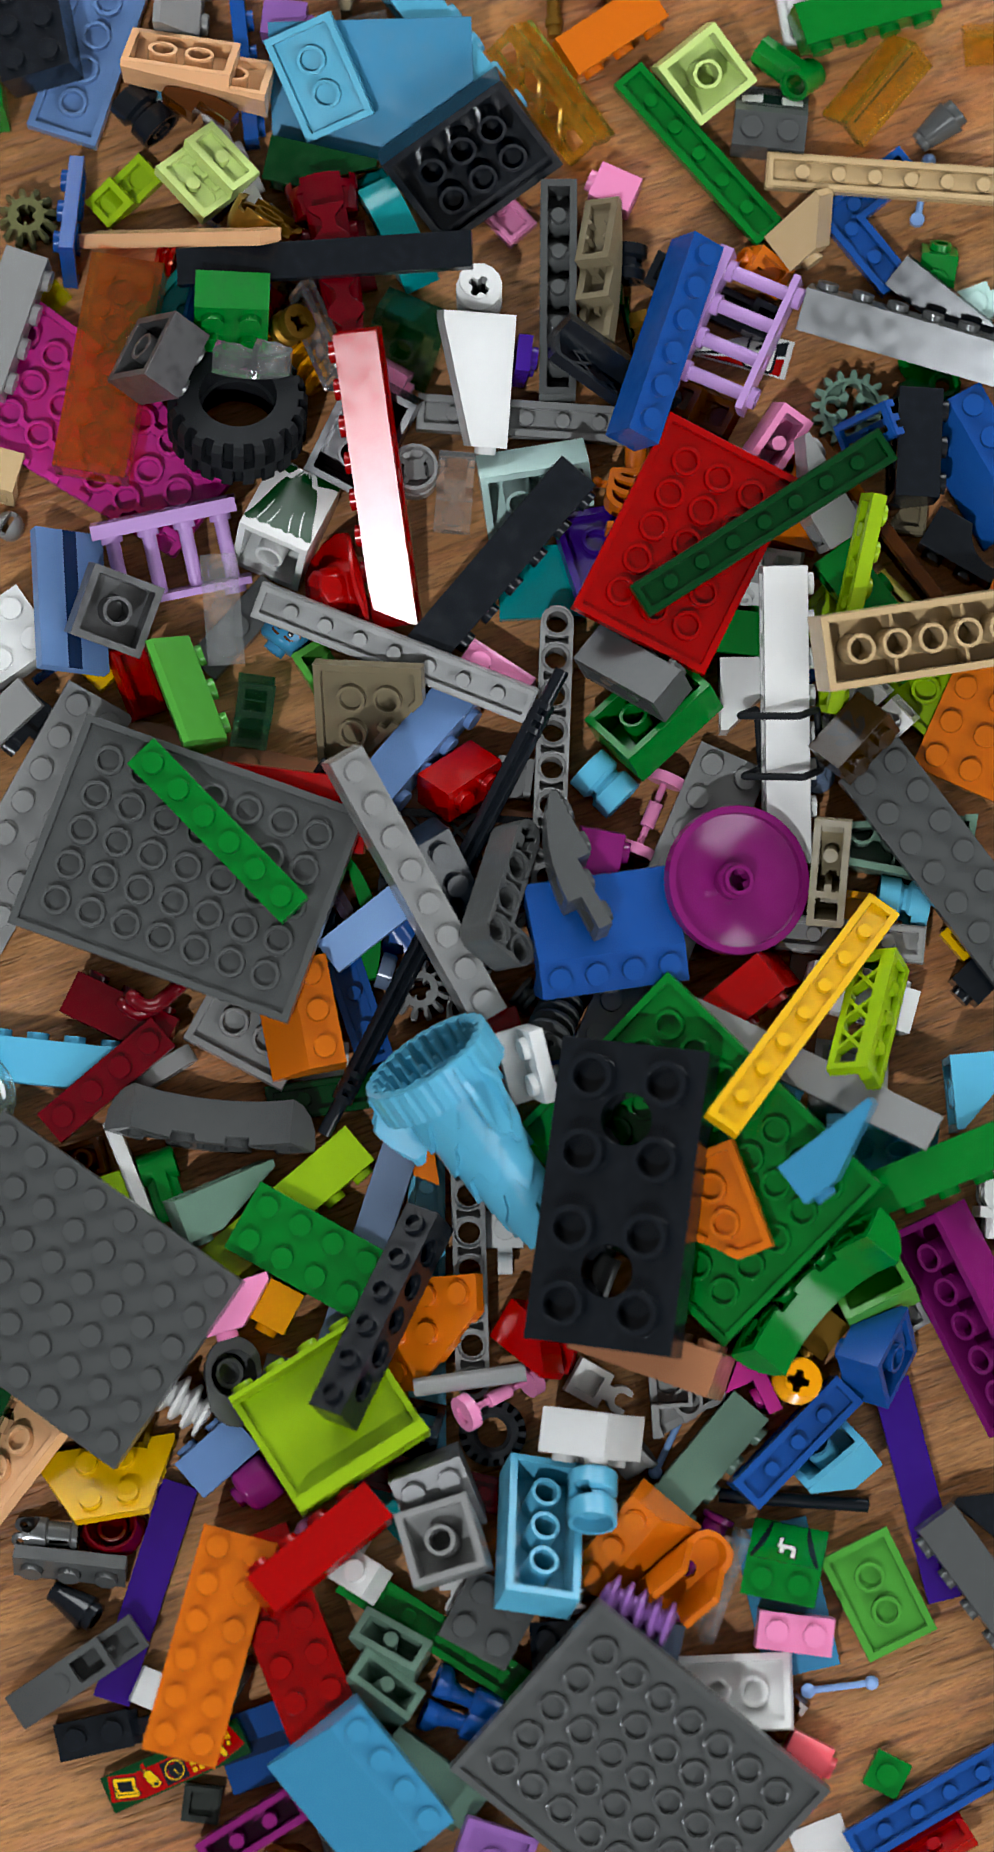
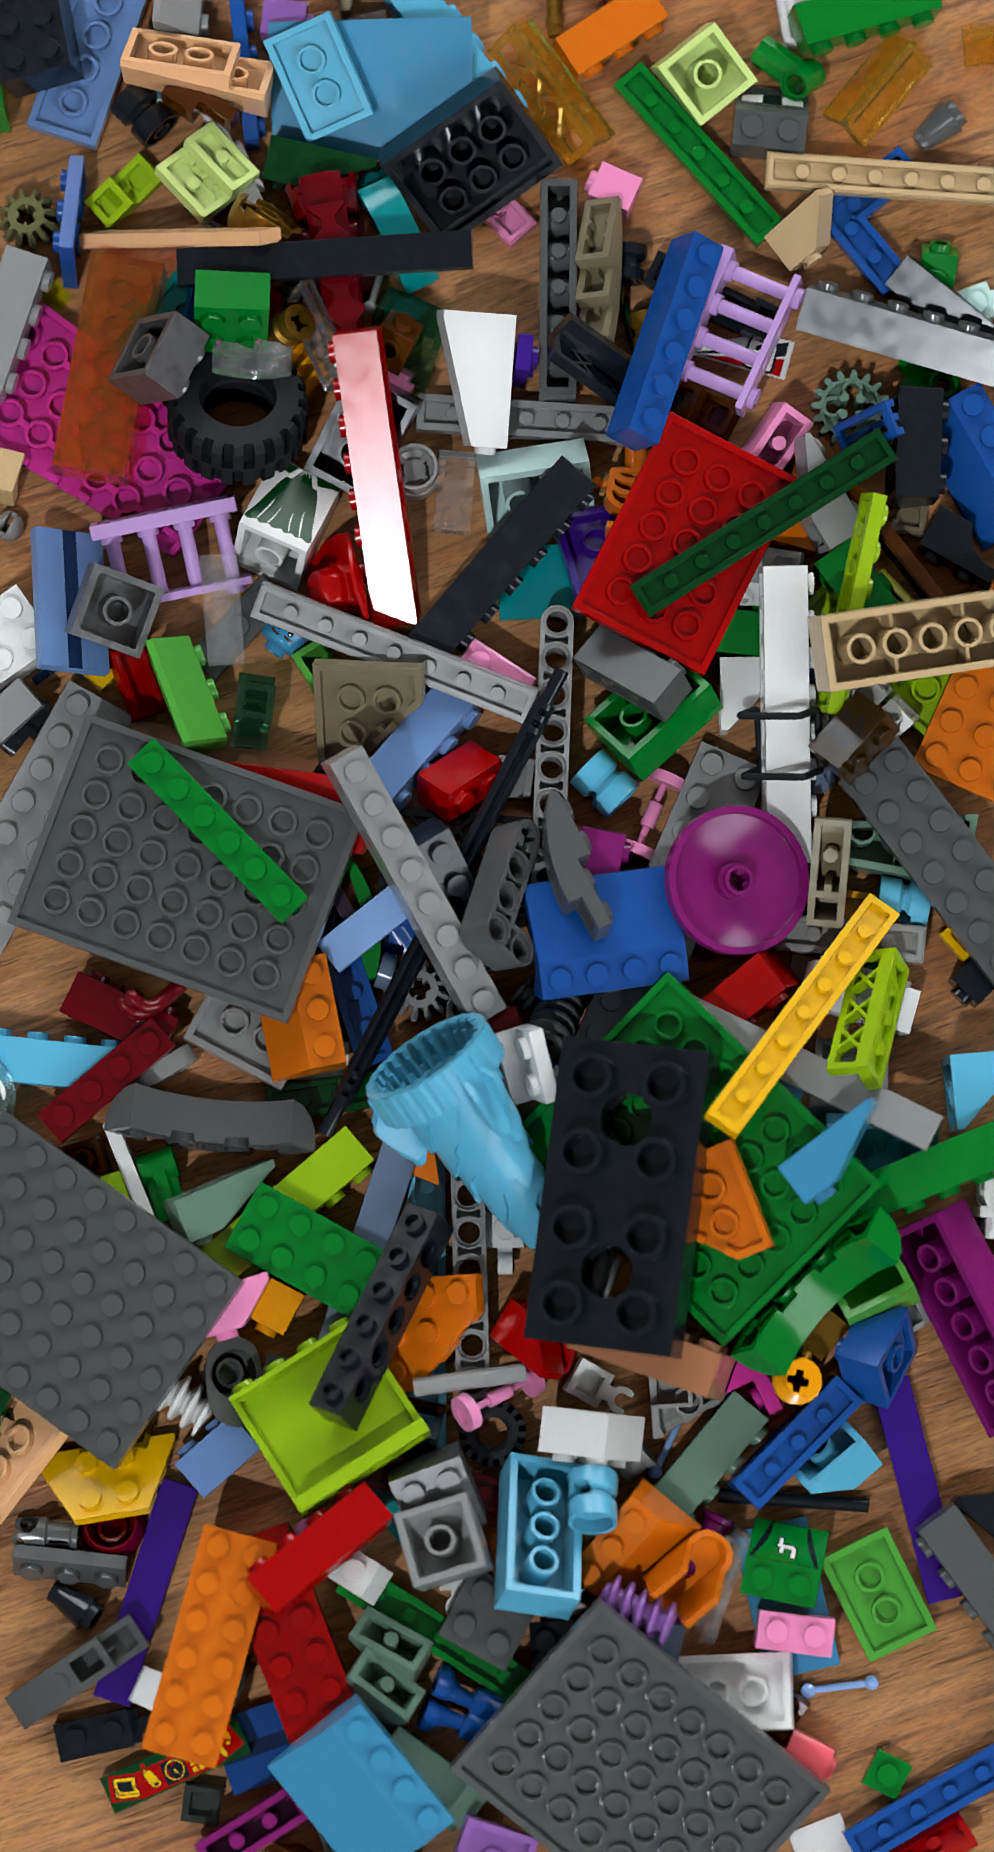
red bush [153,247,179,277] -> none
magenta head [230,1454,285,1510] -> none
white piece [456,263,502,314] -> none
orange bracket [736,244,796,300] -> none
light blue hinge [910,153,936,228] -> none
none -> light grey hinge [364,275,384,316]
none -> reddish brown brick [381,309,425,376]

